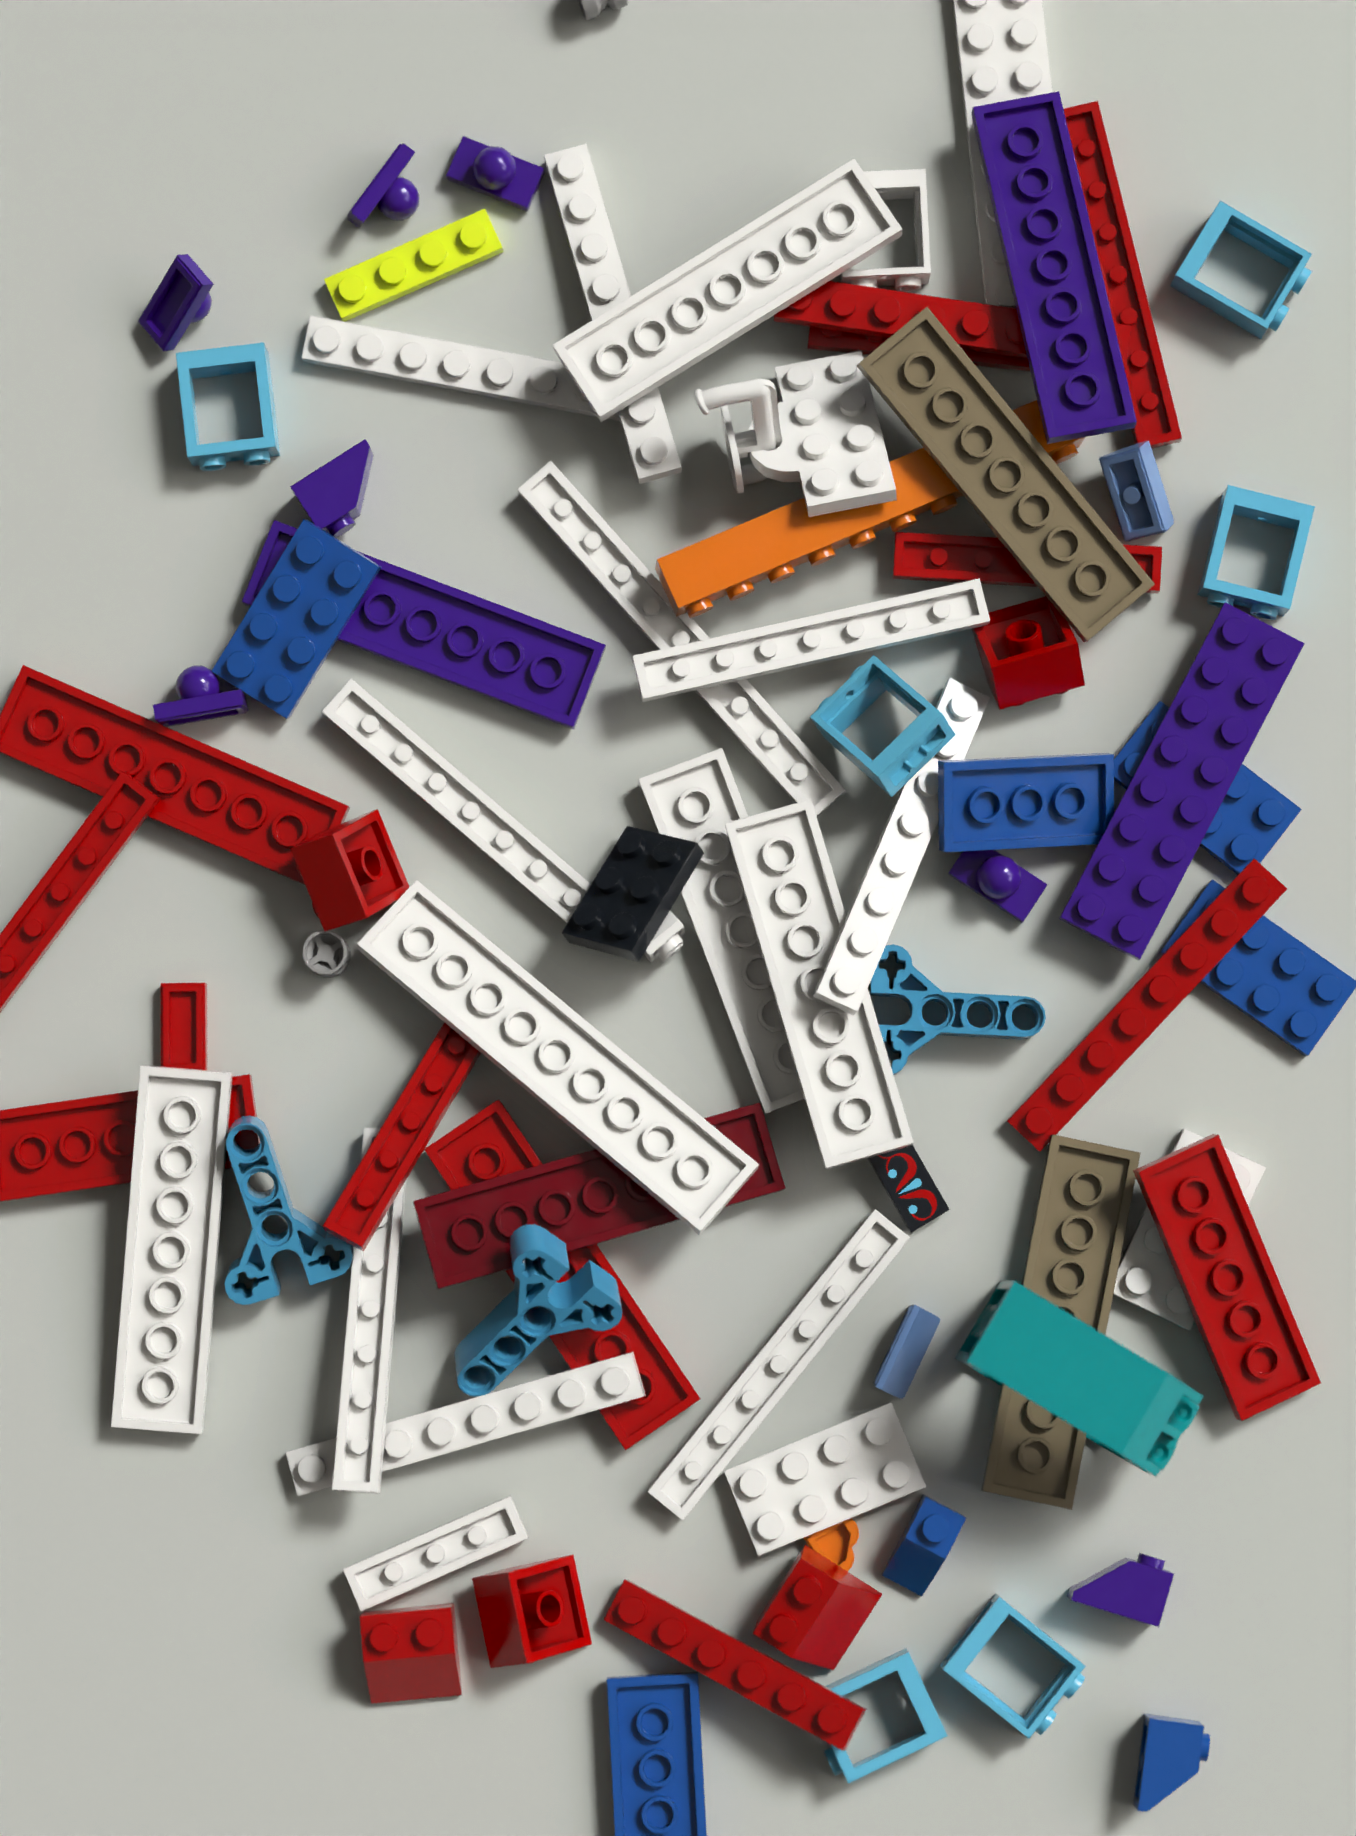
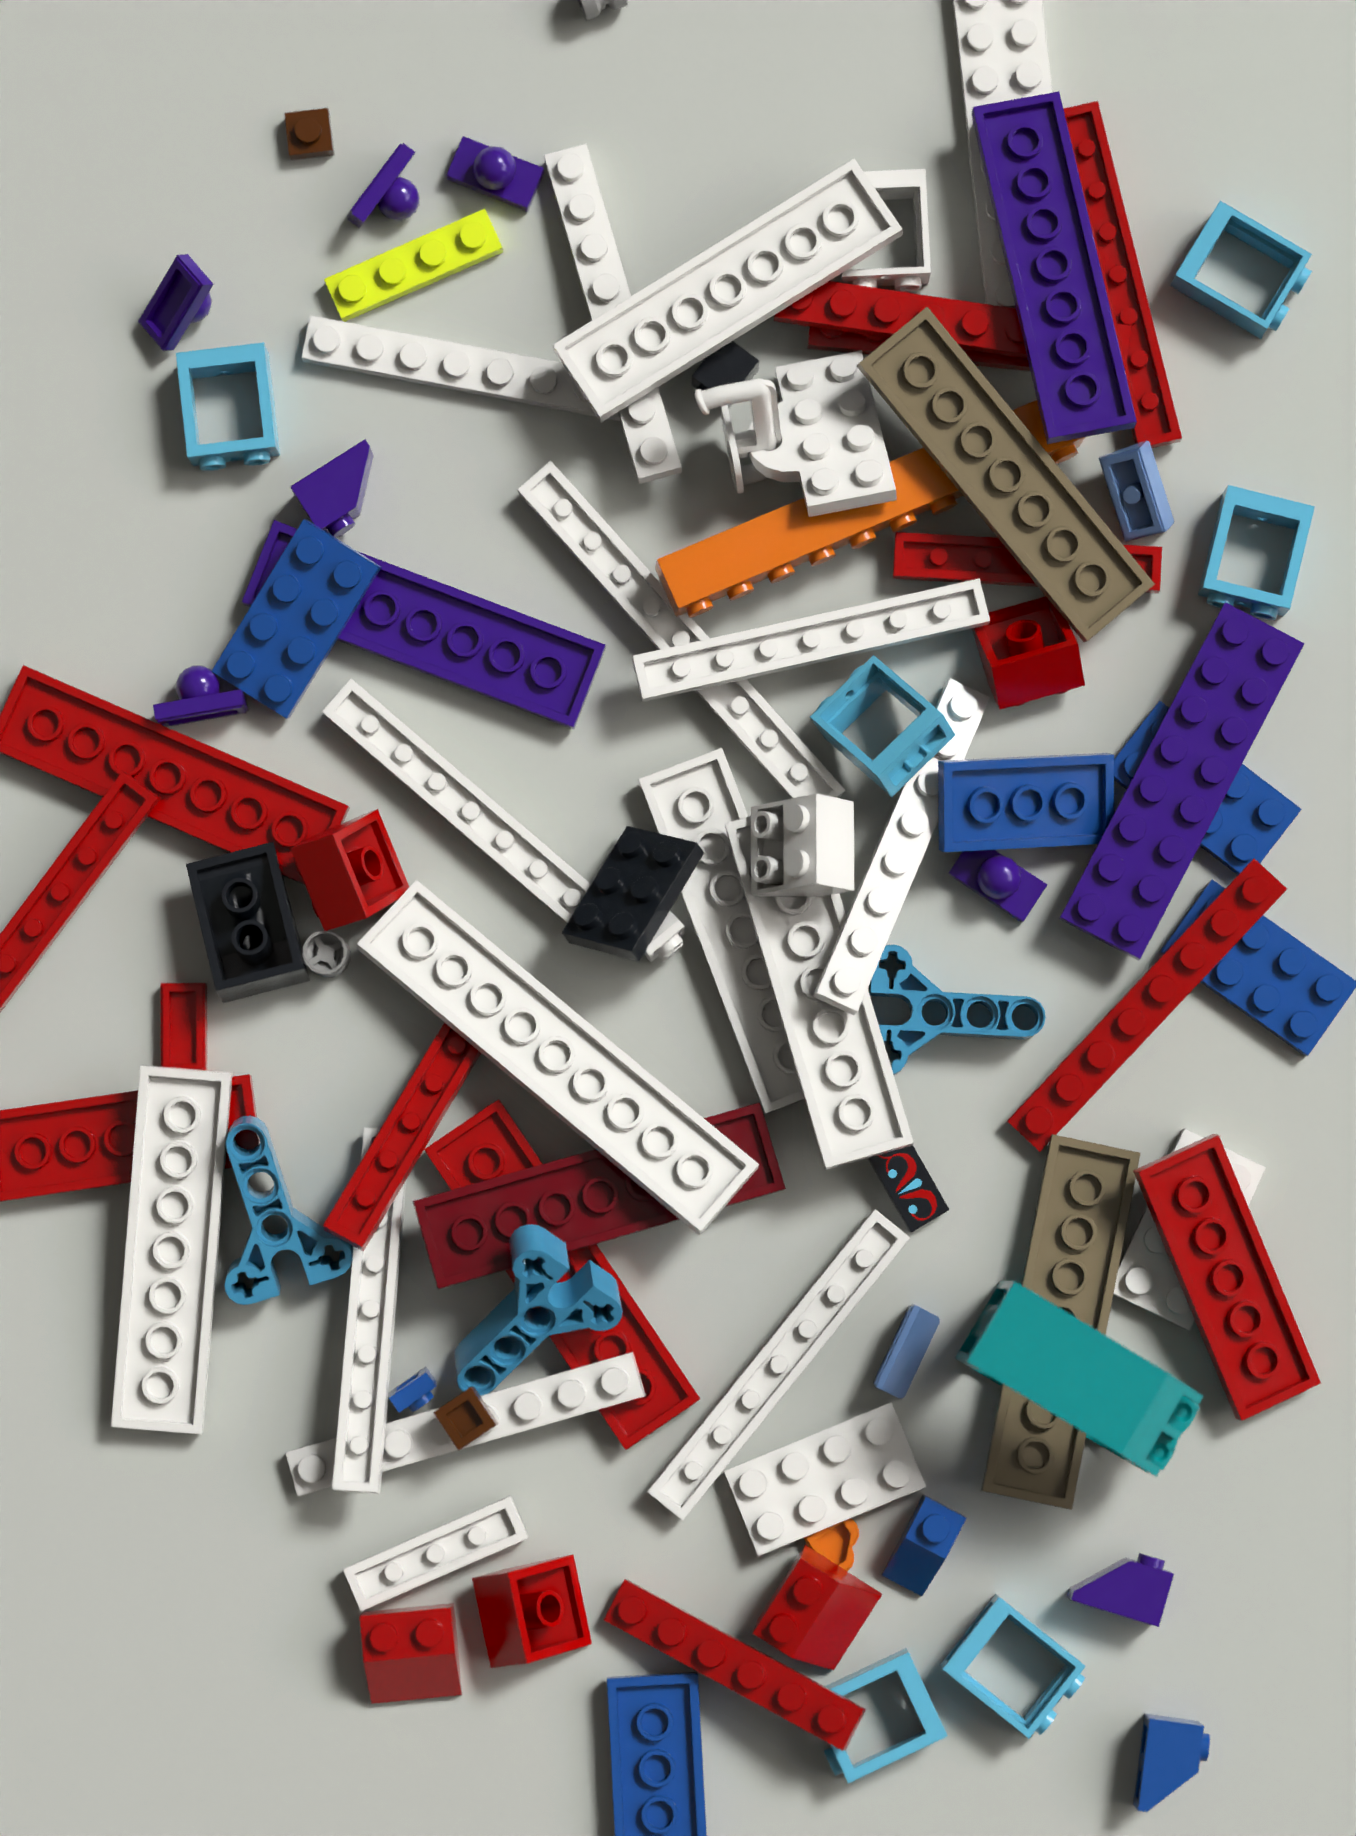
none -> black slope [186,842,310,1003]
none -> reddish brown plate [284,108,334,160]
none -> blue plate [389,1367,436,1413]
none -> reddish brown plate [433,1386,499,1451]
none -> black brick [692,341,759,409]
none -> white slope [751,794,854,897]

